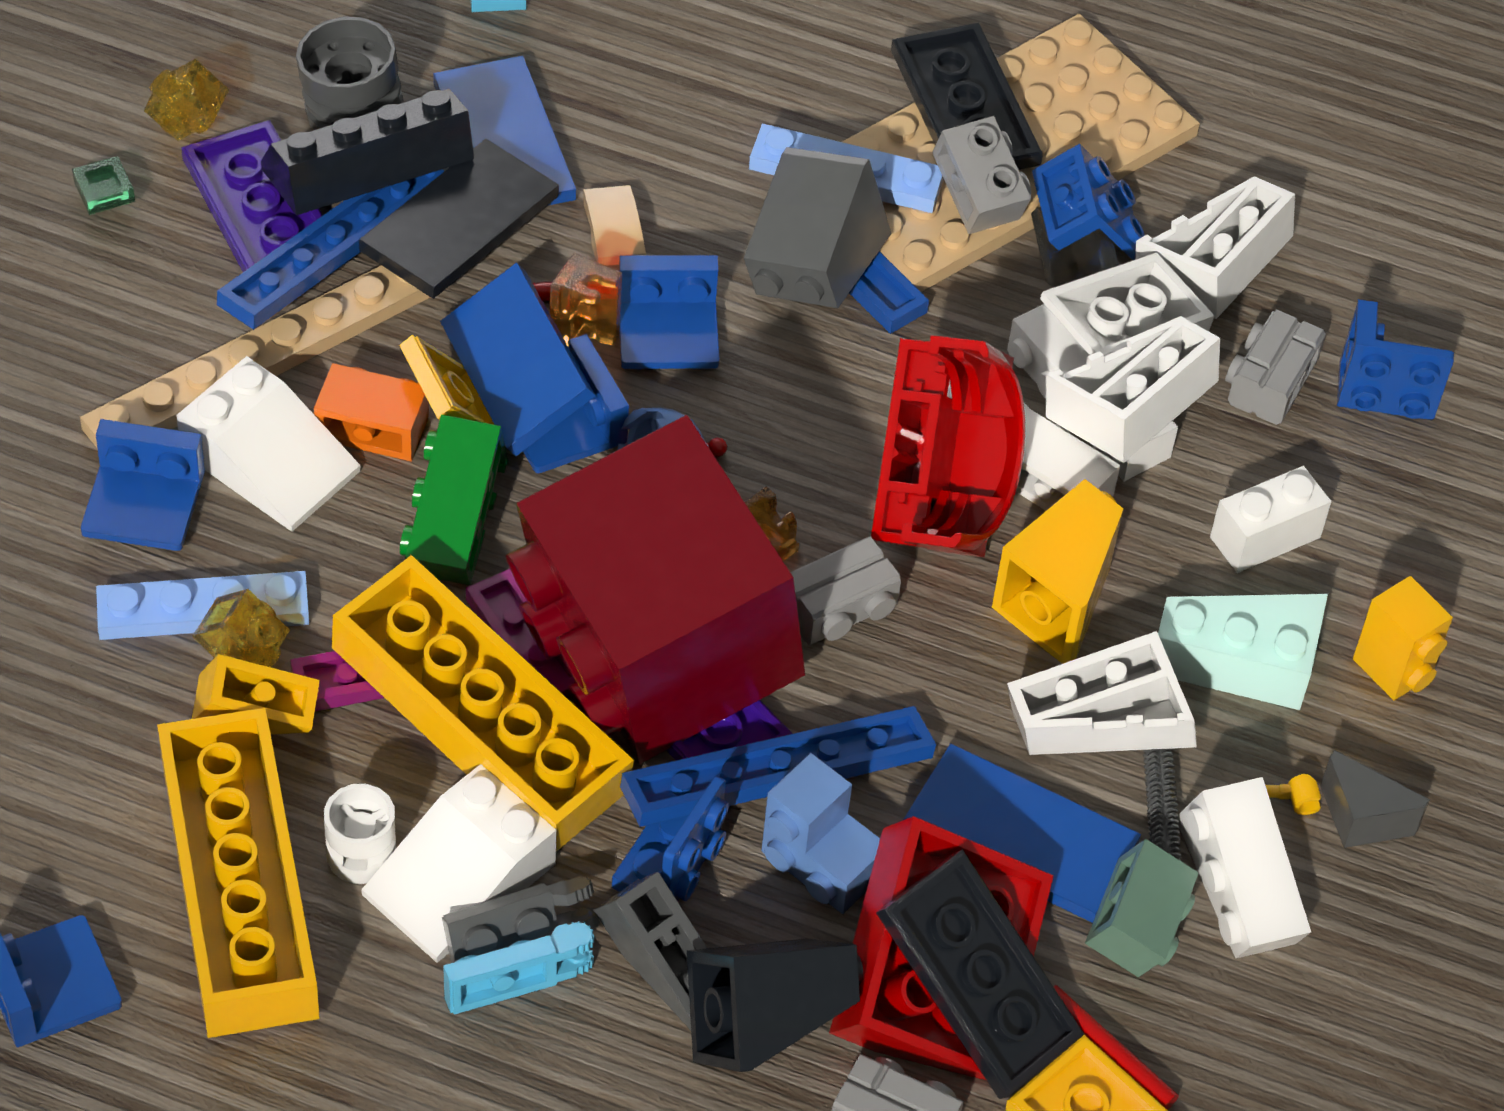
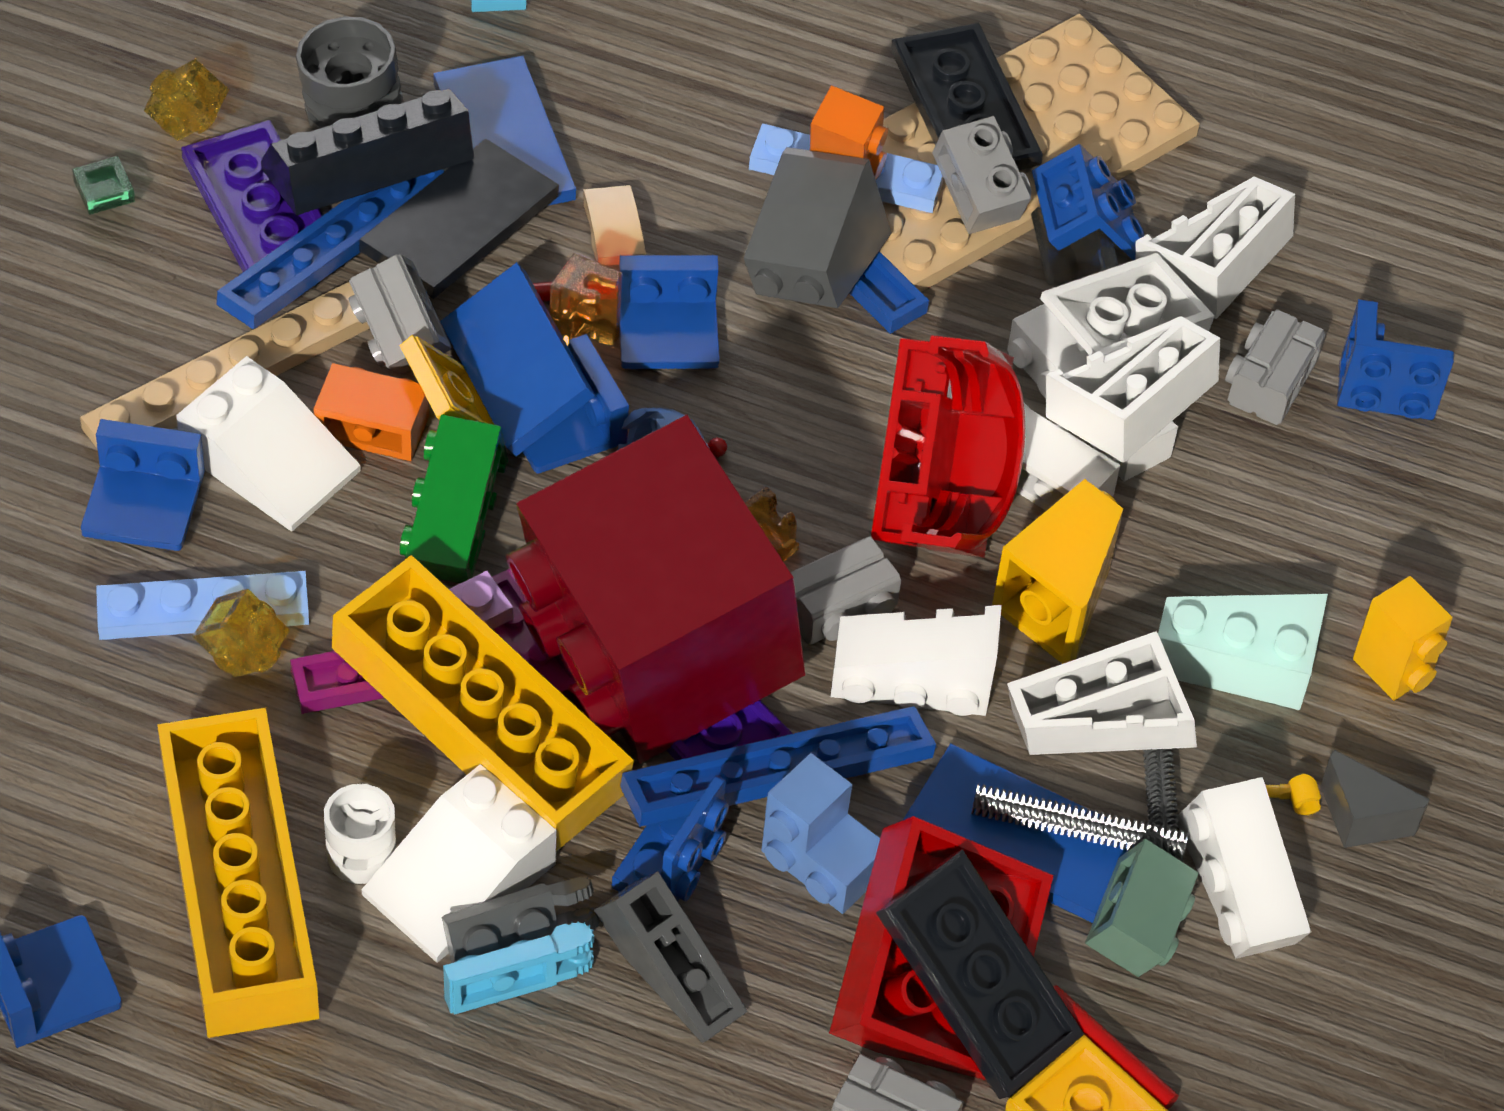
yellow slope [192,654,320,734] -> none
black slope [687,938,863,1072] -> none
white brick [1210,466,1331,573] -> none
none -> light grey brick [349,254,451,374]
none -> lavender plate [449,571,514,629]
none -> orange brick [810,85,888,180]
none -> white wedge [830,605,1002,716]
none -> axle [971,783,1189,862]

